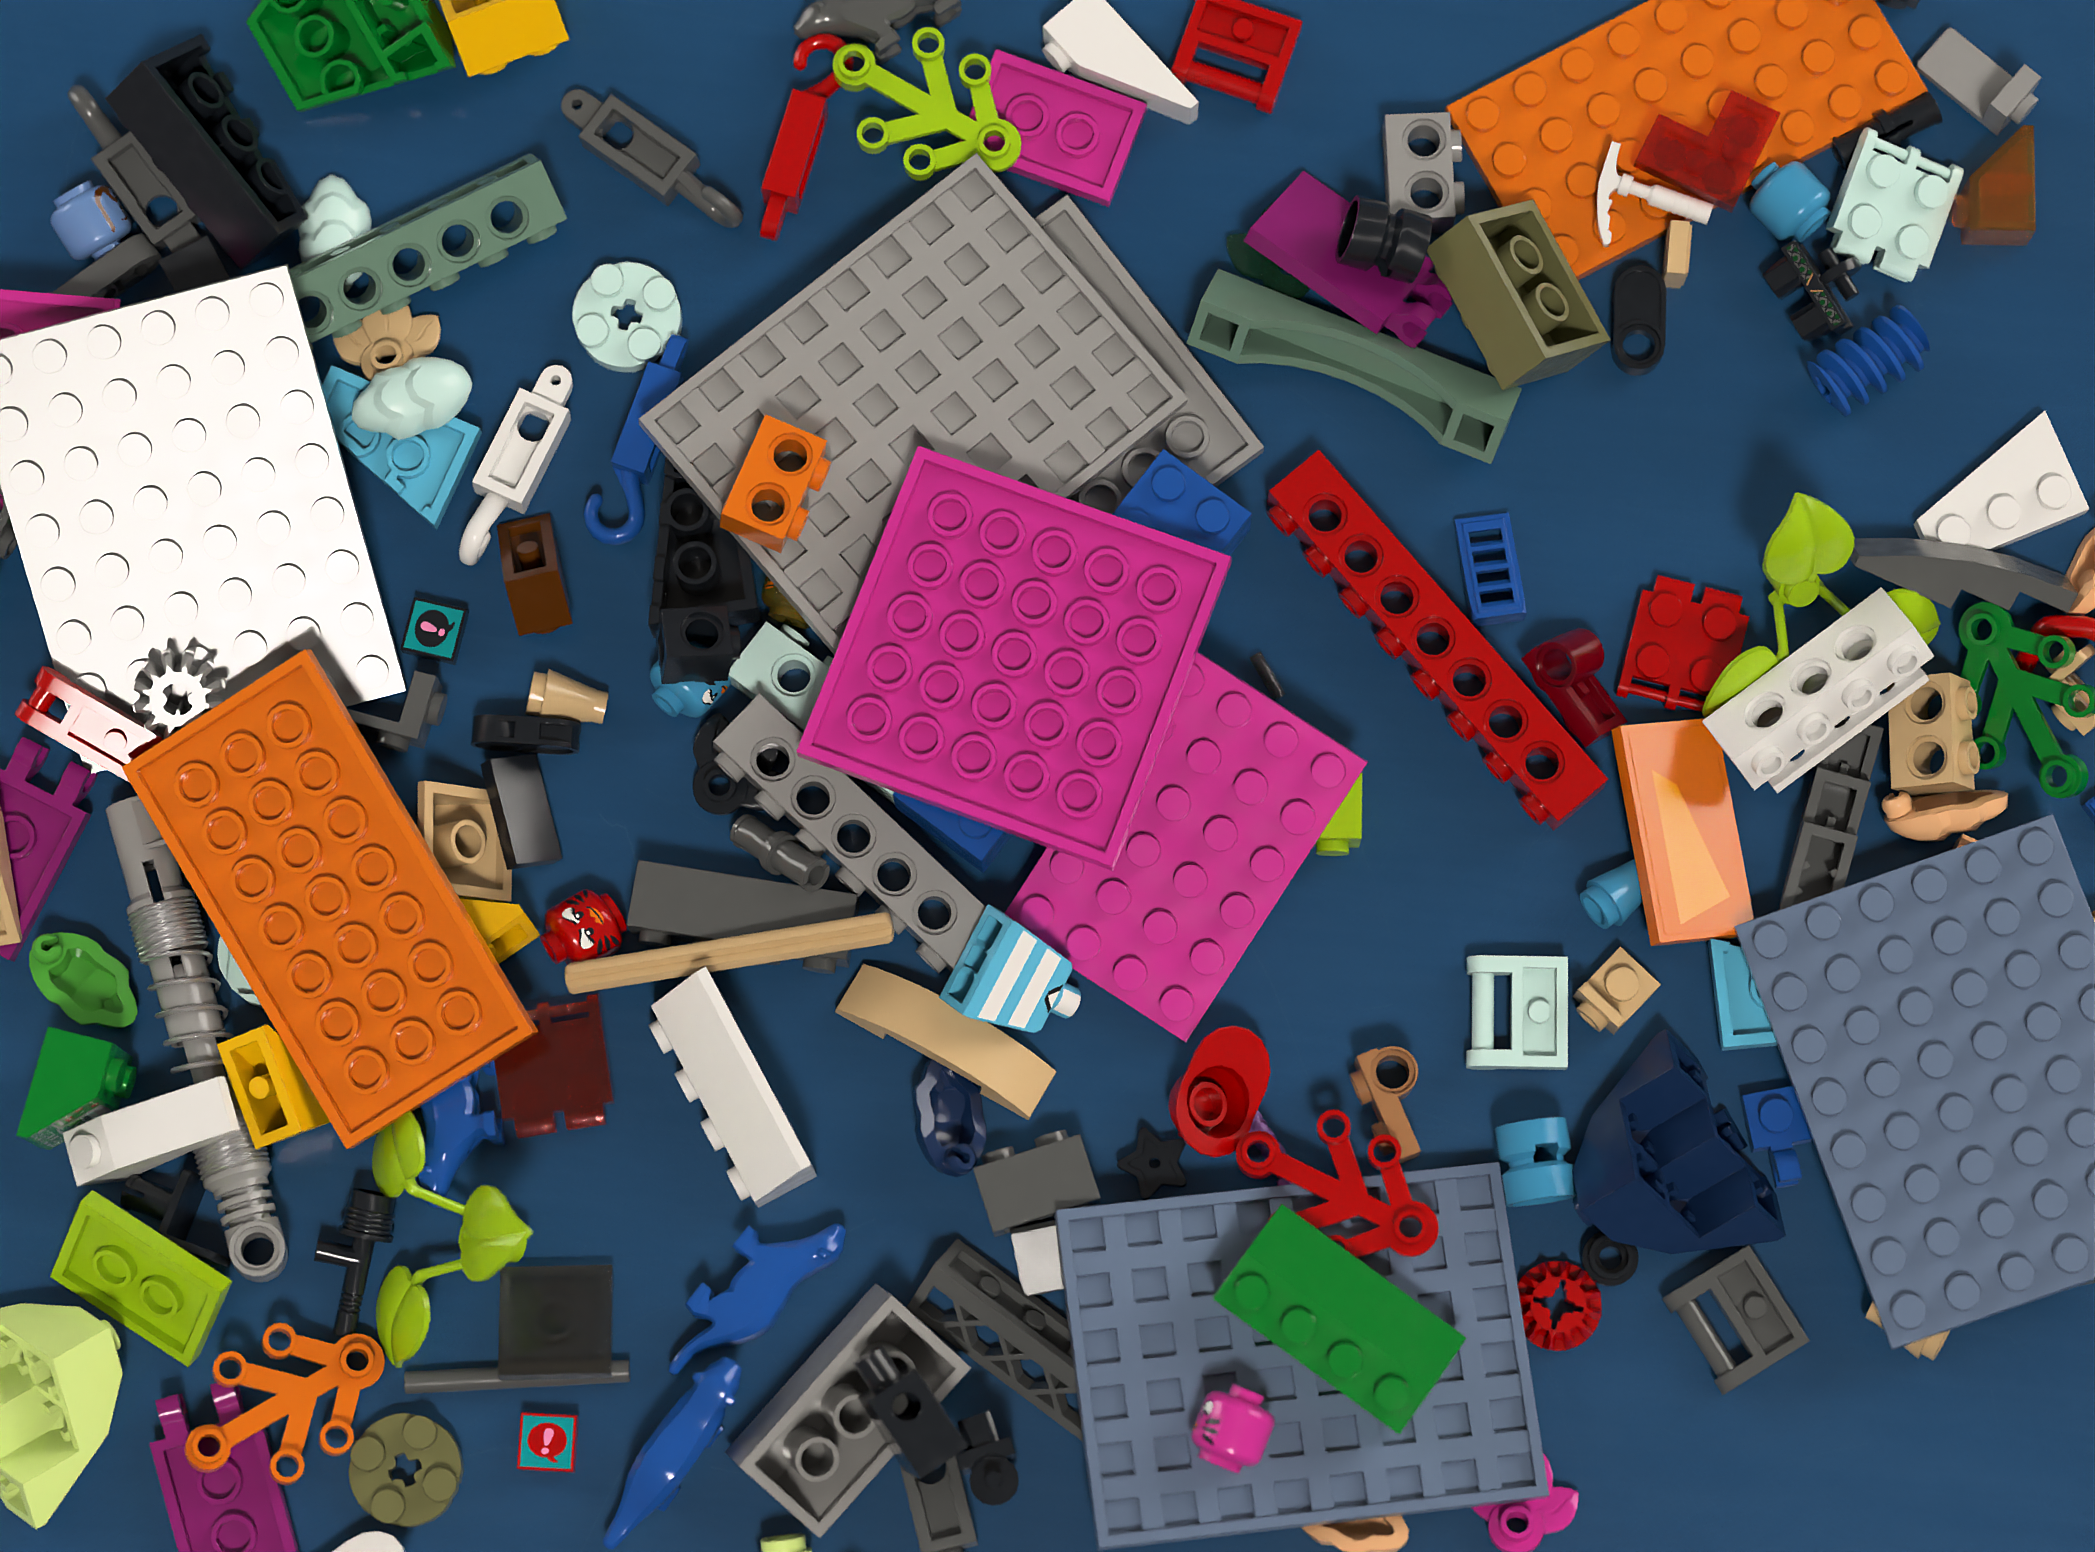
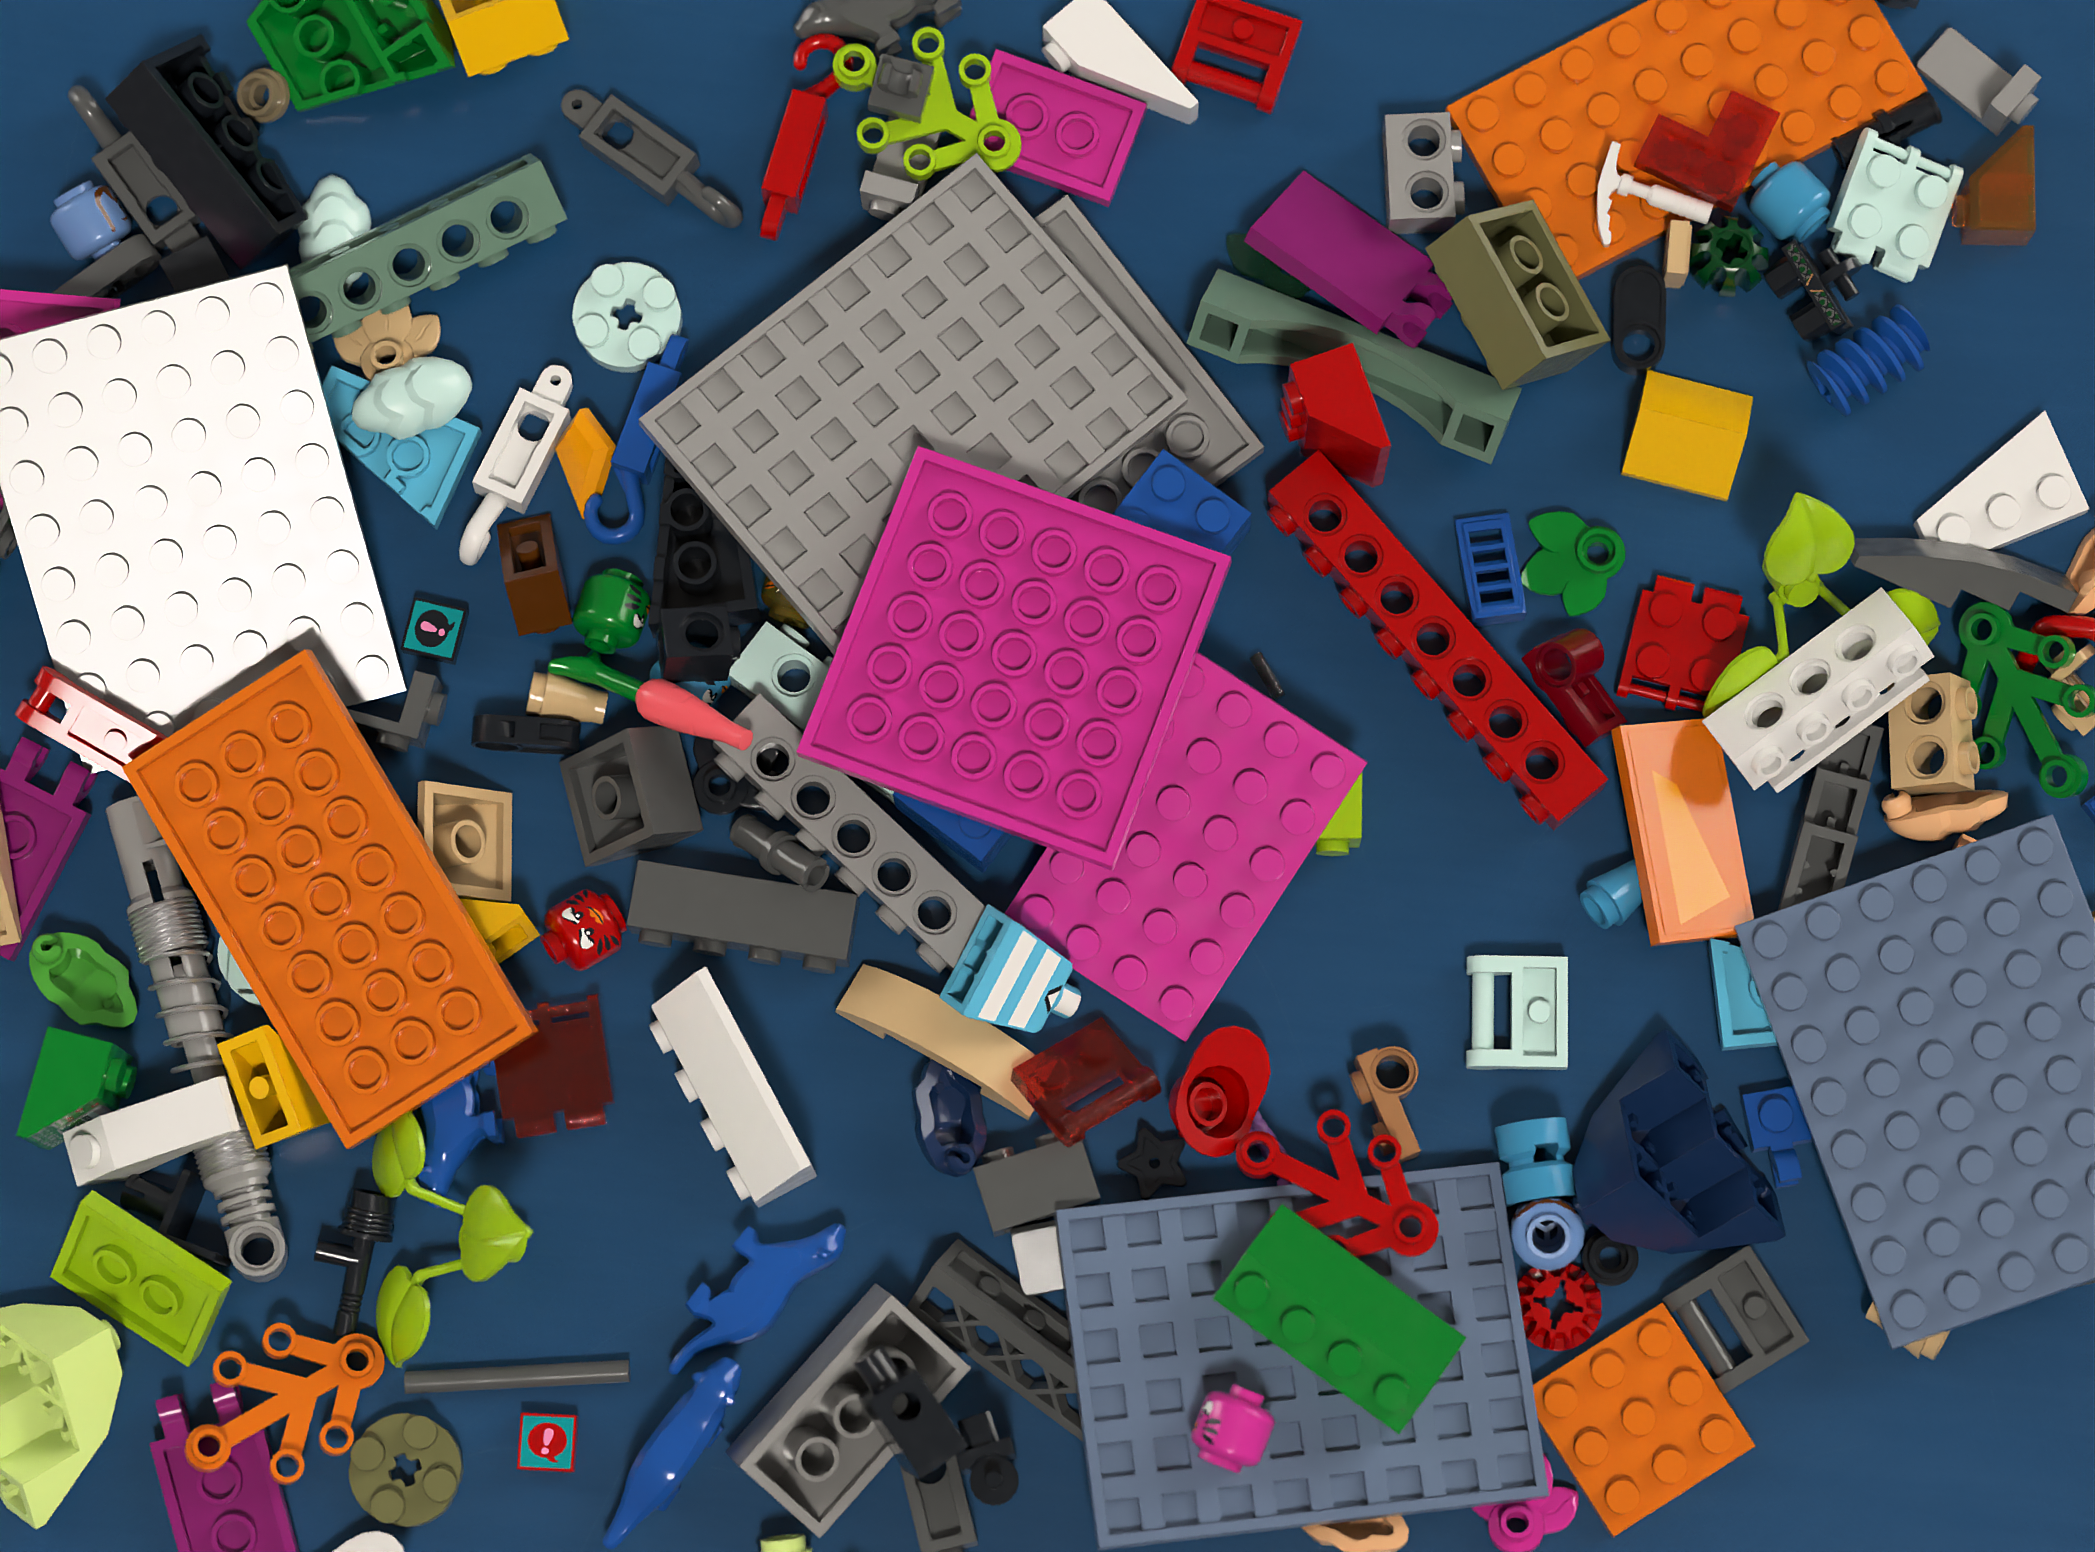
light grey gear [132,648,226,739] -> none
black tile [480,754,563,870] -> none
clear smoke tile [498,1265,614,1381] -> none
tan axle [565,912,894,994] -> none
orange brick [720,414,832,553] -> none
black wheel [1336,195,1432,284] -> none
tan bracket [1573,947,1661,1035] -> none
none -> dark tan plate [237,68,290,123]
none -> coral piece [548,650,753,751]
none -> light orange piece [555,408,616,519]
none -> dark grey slope [559,726,704,867]
none -> green head [572,568,651,654]
none -> light grey bracket [860,116,942,221]
none -> dark grey tile [868,54,934,124]
none -> clear red plate [1011,1017,1161,1147]
none -> red slope [1279,343,1391,488]
none -> medium blue head [1510,1196,1585,1271]
none -> green plate [1521,511,1626,617]
none -> orange plate [1533,1302,1756,1537]
none -> yellow slope [1621,370,1753,502]
none -> dark green piece [1689,216,1769,298]

